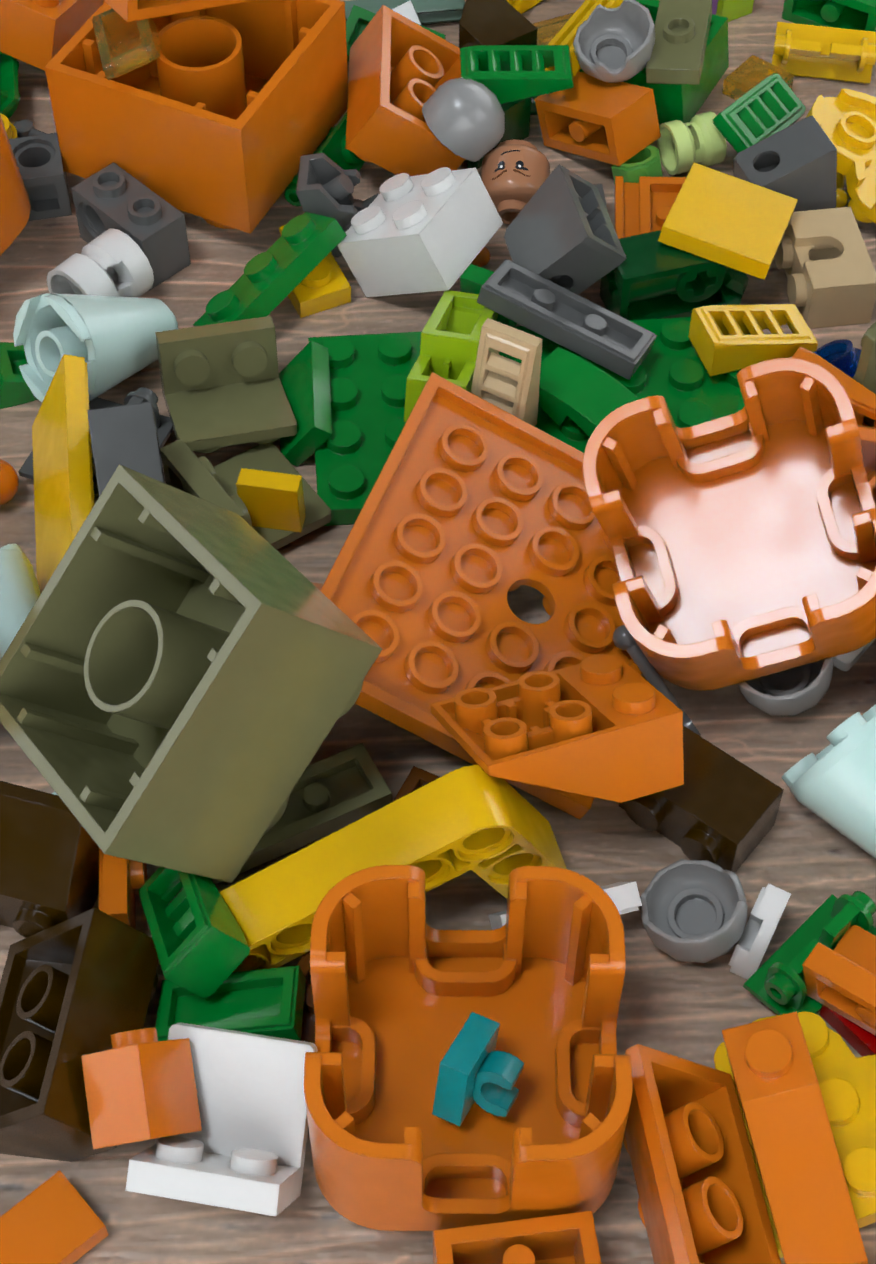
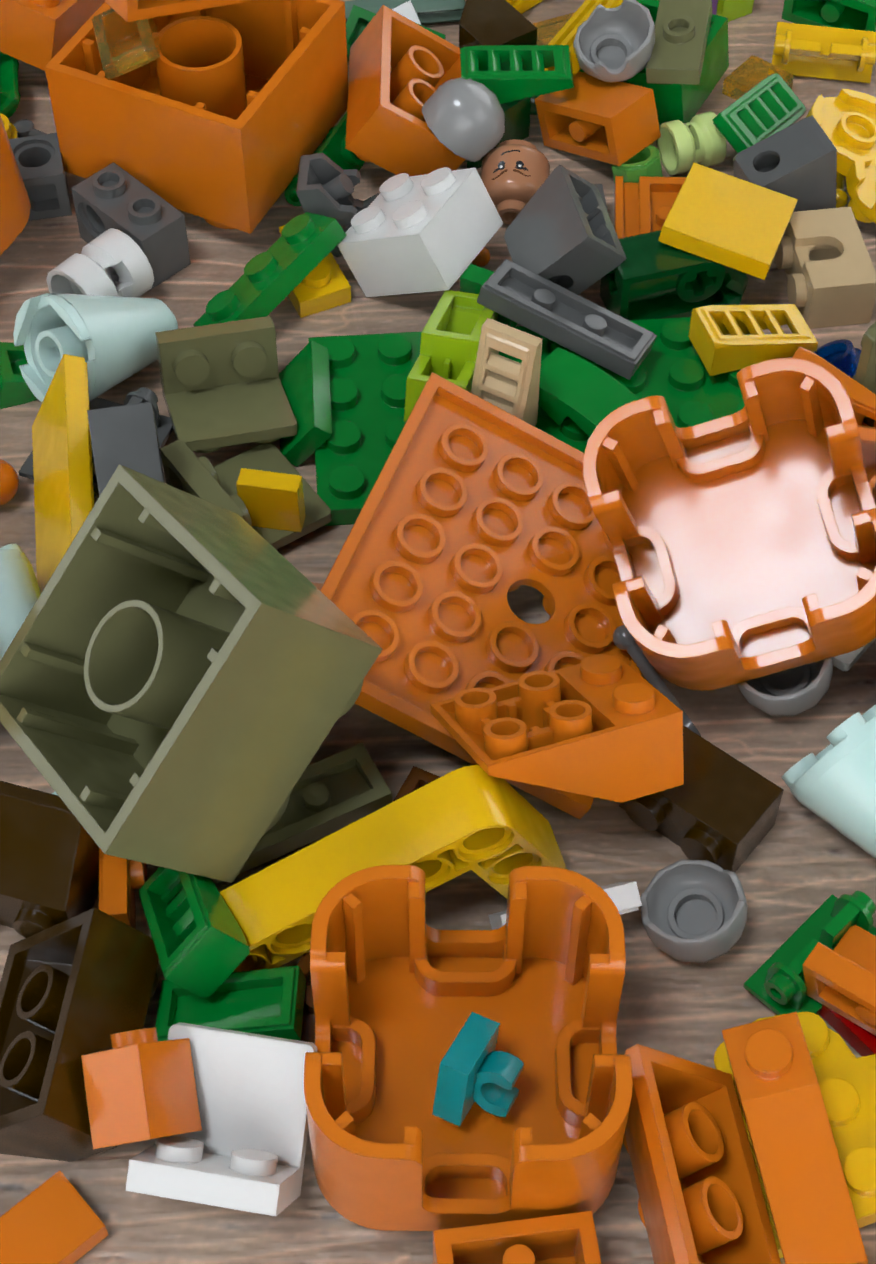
white tile [728,883,791,980] -> none

